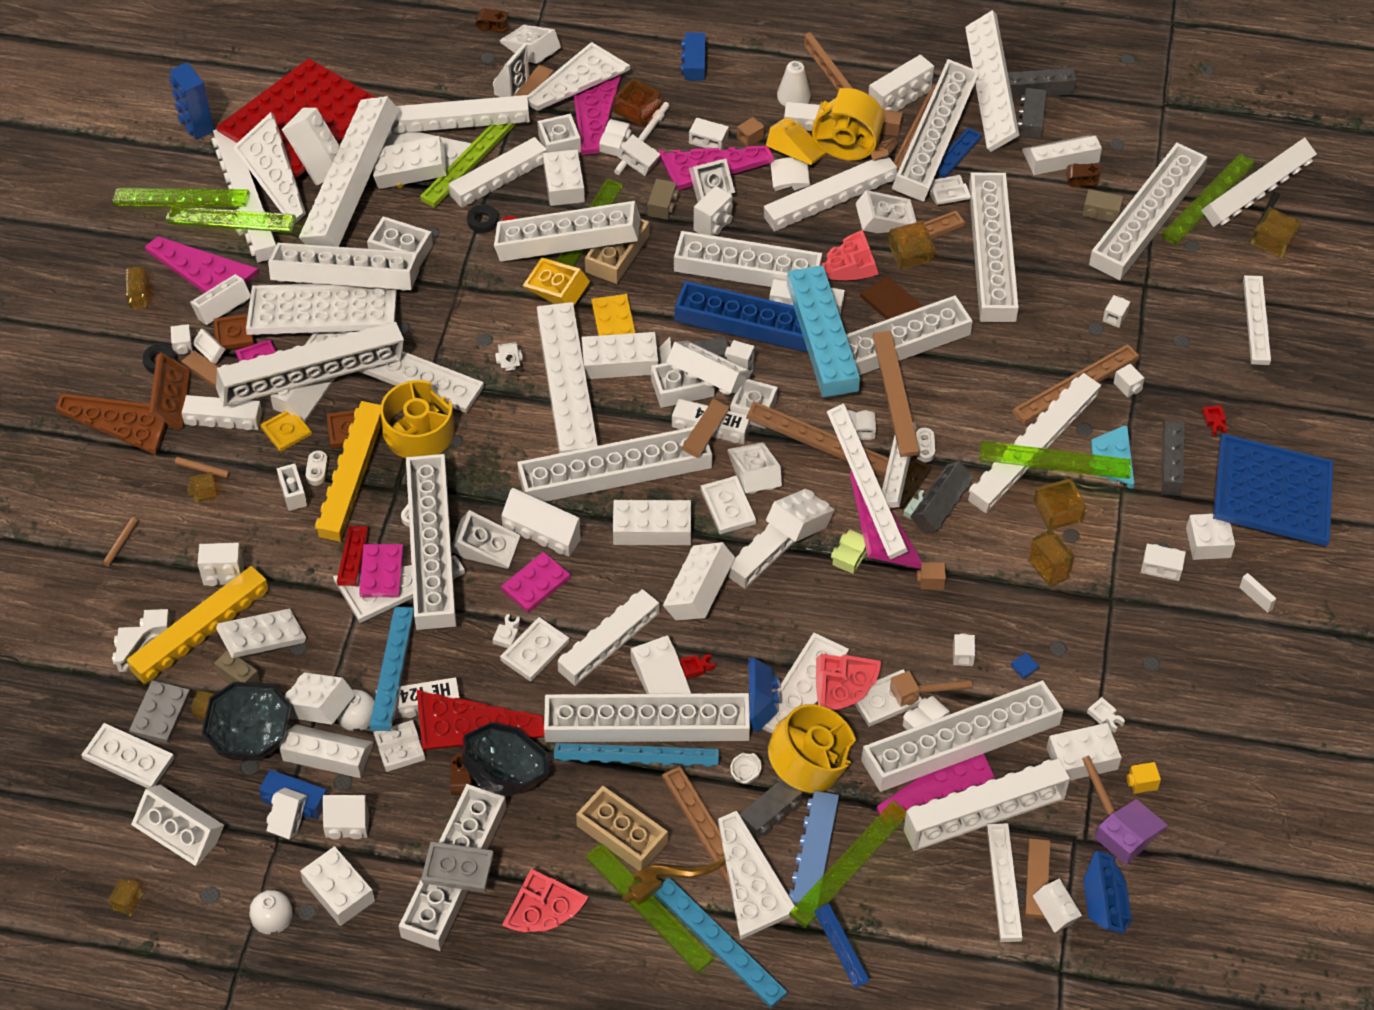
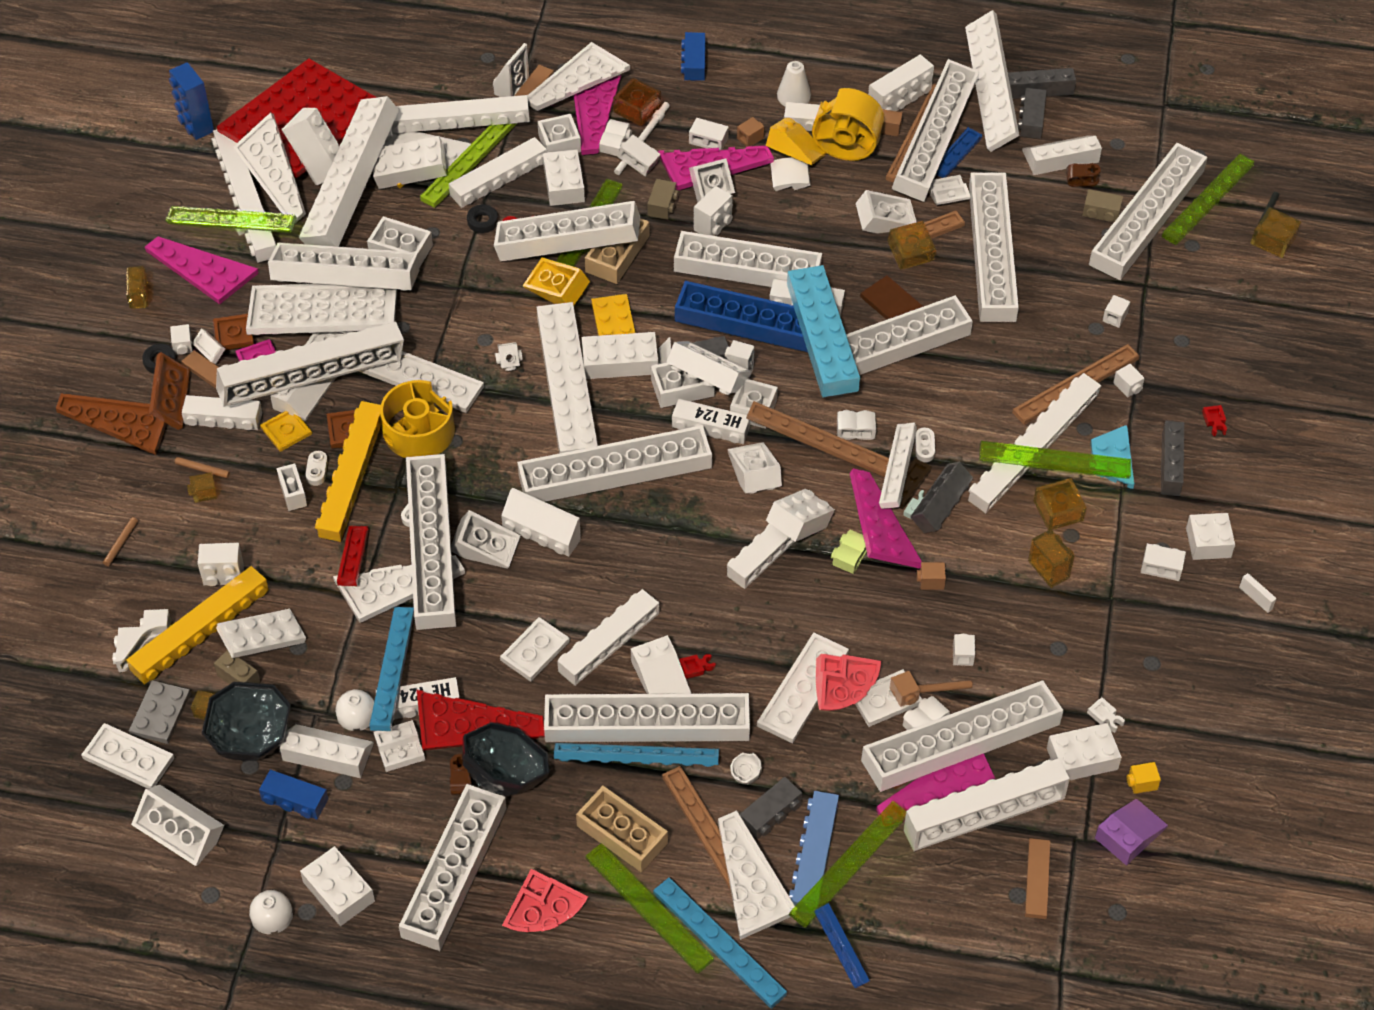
clear yellow brick [108,878,142,916] -> none
clear neon green tile [112,188,250,207] -> none
white brick [190,274,251,325] -> none
white brick [266,788,307,839] -> none
white brick [285,672,356,725] -> none
white slope [323,795,369,839] -> none
dark pink plate [359,544,403,597] -> none
light grey plate [421,842,494,893] -> none
reddish brown piece [475,8,509,33] -> none
white plate [492,614,520,648] -> none
white slope [500,25,561,64] -> none
dark pink plate [501,552,571,613] -> none
white brick [613,500,691,545] -> none
pearl gold piece [622,859,725,905] -> none
white brick [663,542,735,620] -> none
medium nougat tile [681,398,730,458] -> none
white plate [701,476,756,534] -> none
blue wedge [748,657,781,732] -> none
white brick [764,156,897,231] -> none
yellow animal [768,704,856,793] -> none
medium nougat tile [804,32,868,128] -> none
coral brick [822,230,879,280] -> none
white plate [827,403,908,560] -> none
medium nougat tile [871,138,898,160] -> none
medium nougat tile [872,331,919,457] -> none
white plate [987,823,1022,942] -> none
blue tile [1011,653,1039,680] -> none
white brick [1033,878,1082,933] -> none
medium nougat bar [1082,755,1115,815] -> none
blue wedge [1083,851,1132,934] -> none
white brick [1201,137,1317,227] -> none
blue plate [1213,433,1333,546] -> none
white plate [1243,275,1271,365] -> none

